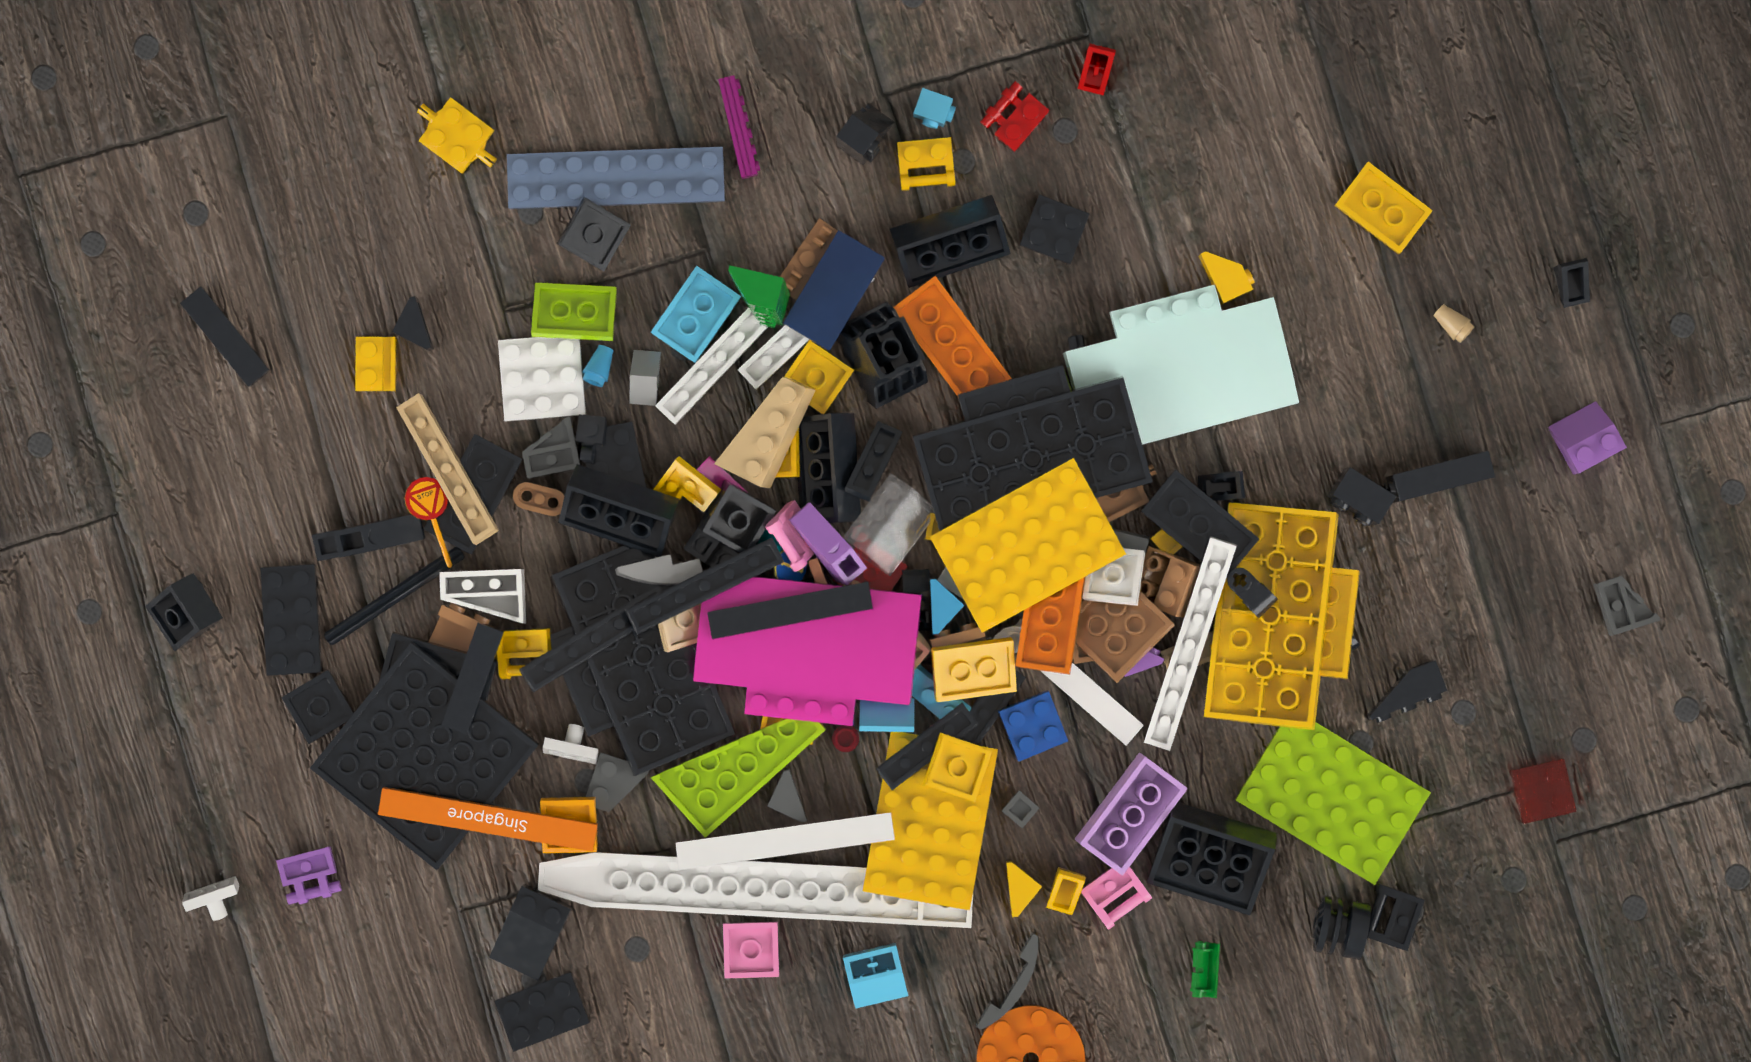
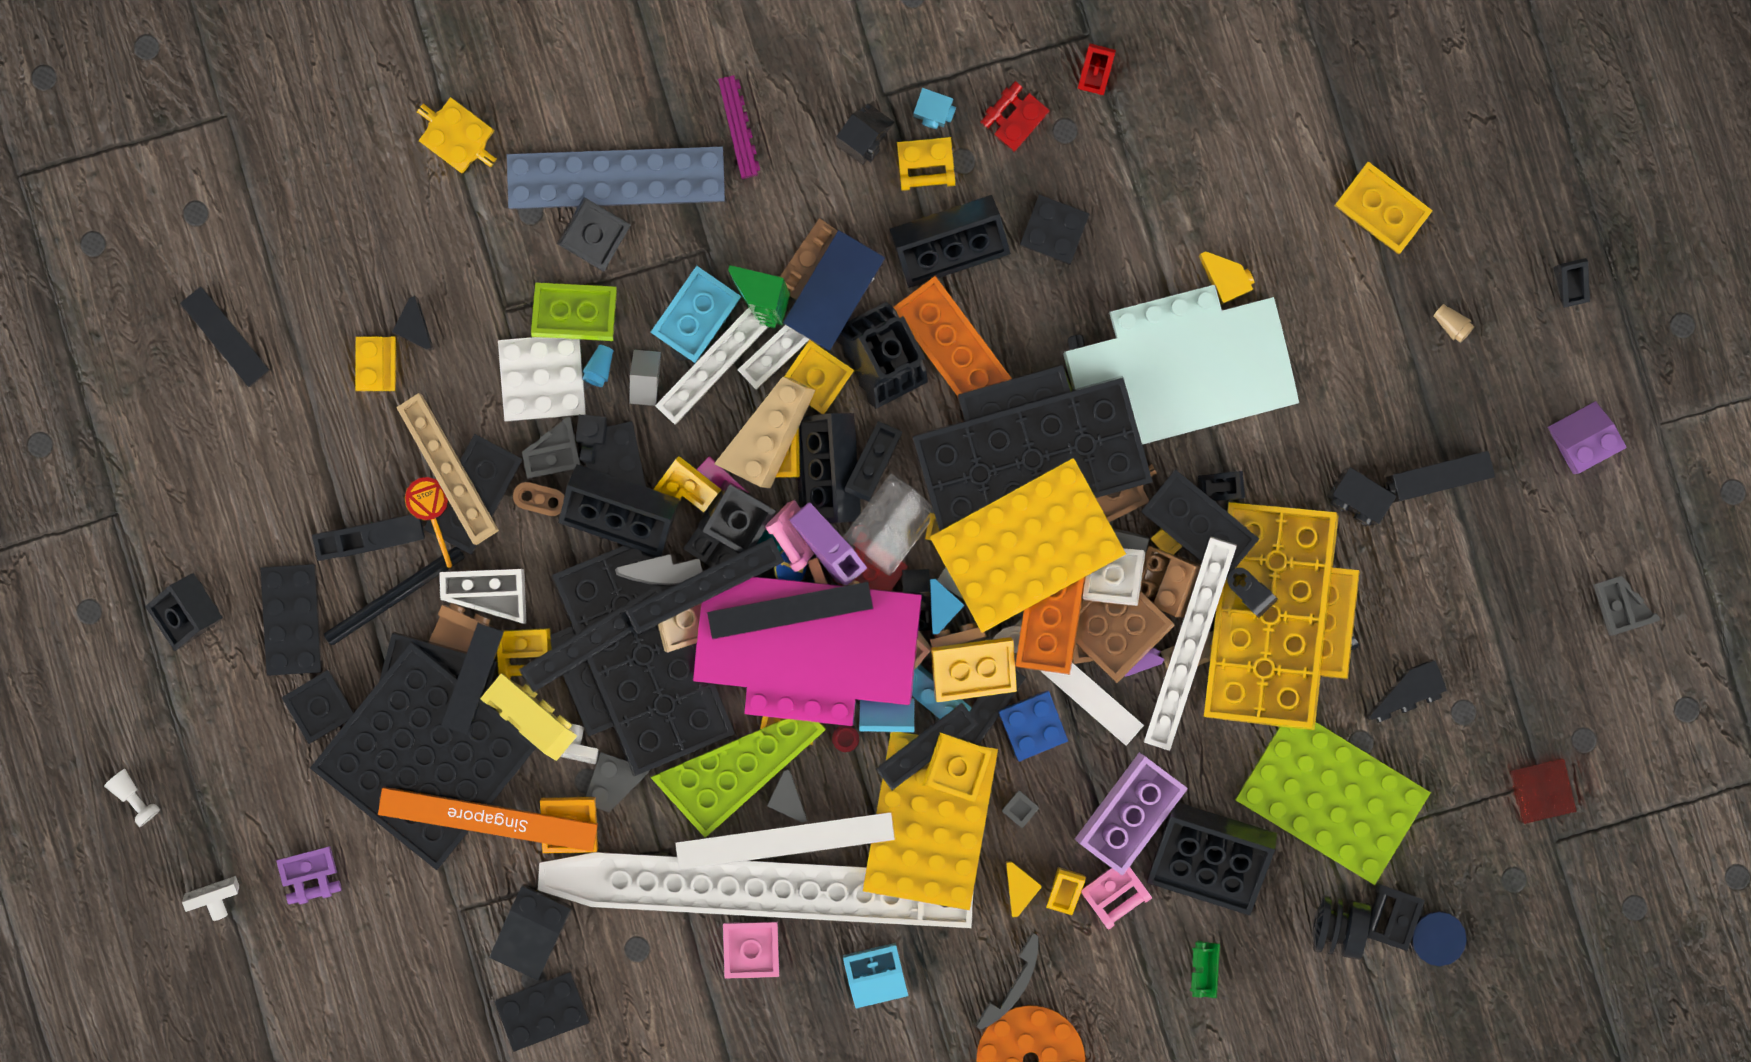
none -> white piece [104,769,160,827]
none -> light yellow wedge [480,674,577,761]
none -> dark blue tile [1412,912,1467,966]

